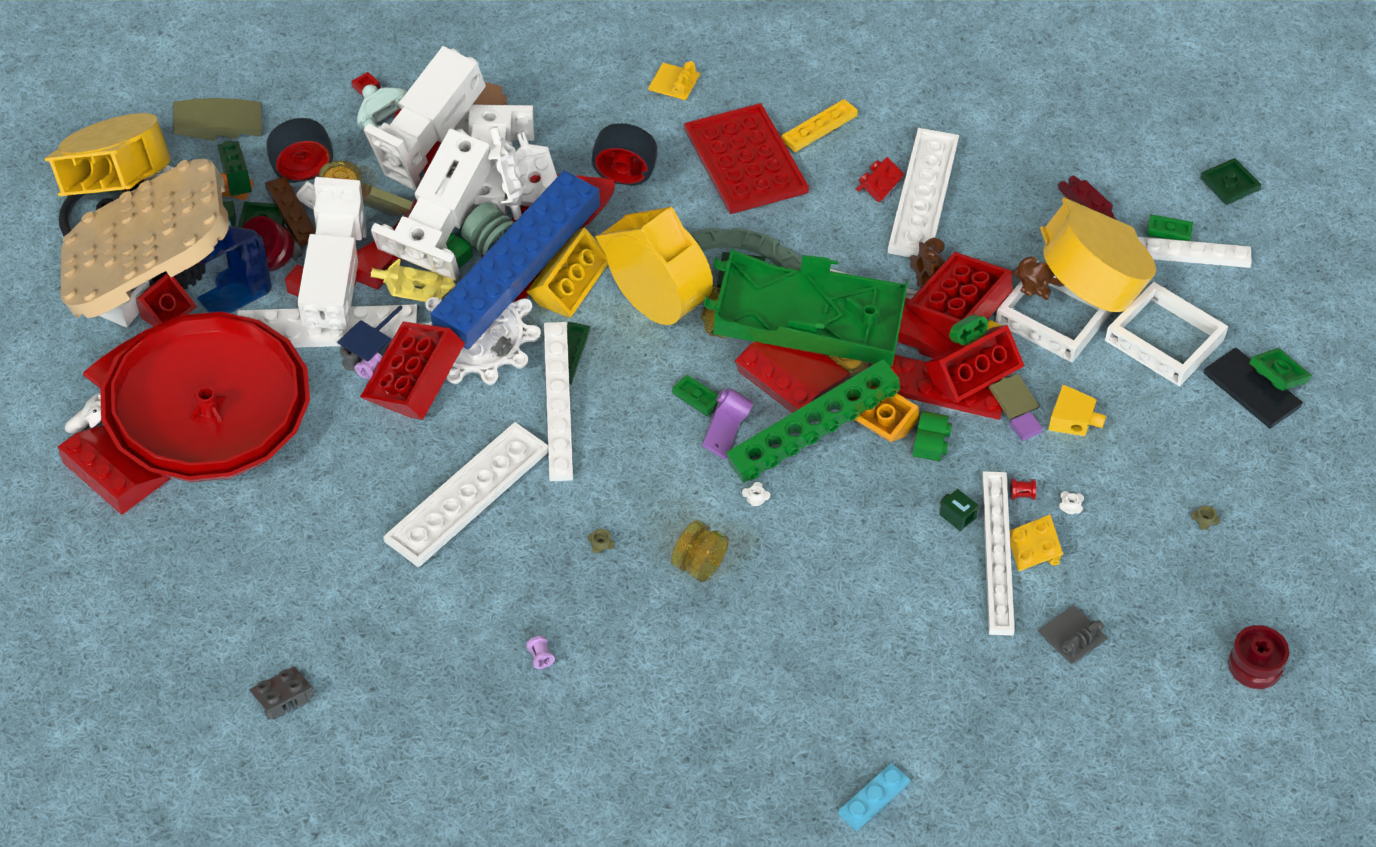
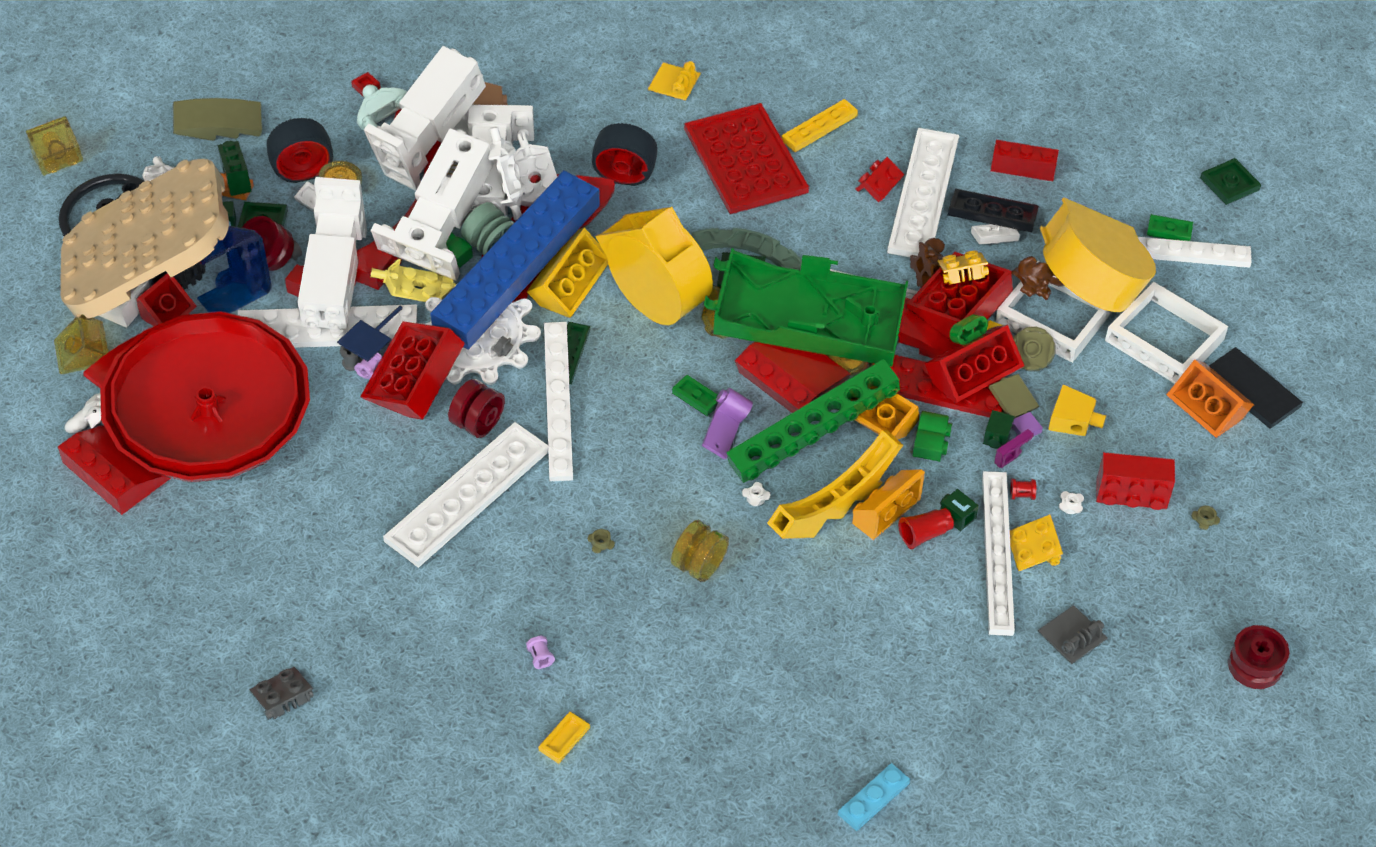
yellow brick [44,113,171,196] -> none
reddish brown plate [265,177,316,247] -> none
olive slope [360,182,412,216] -> none
dark red hinge [1058,175,1117,220] -> none
green plate [1249,348,1312,391] -> none
none -> clear yellow slope [25,116,83,176]
none -> clear yellow slope [54,314,108,374]
none -> dark red wheel [448,379,505,438]
none -> yellow tile [538,711,590,764]
none -> yellow arch [767,430,903,539]
none -> light orange slope [852,469,925,540]
none -> red plant [898,508,954,549]
none -> yellow hinge [938,251,989,285]
none -> black tile [948,189,1039,232]
none -> white plate [971,224,1020,244]
none -> dark green brick [983,410,1015,449]
none -> red slope [991,140,1059,182]
none -> magenta tile [994,429,1034,468]
none -> olive tile [1013,327,1056,372]
none -> red brick [1096,452,1175,510]
none -> orange slope [1166,359,1254,438]

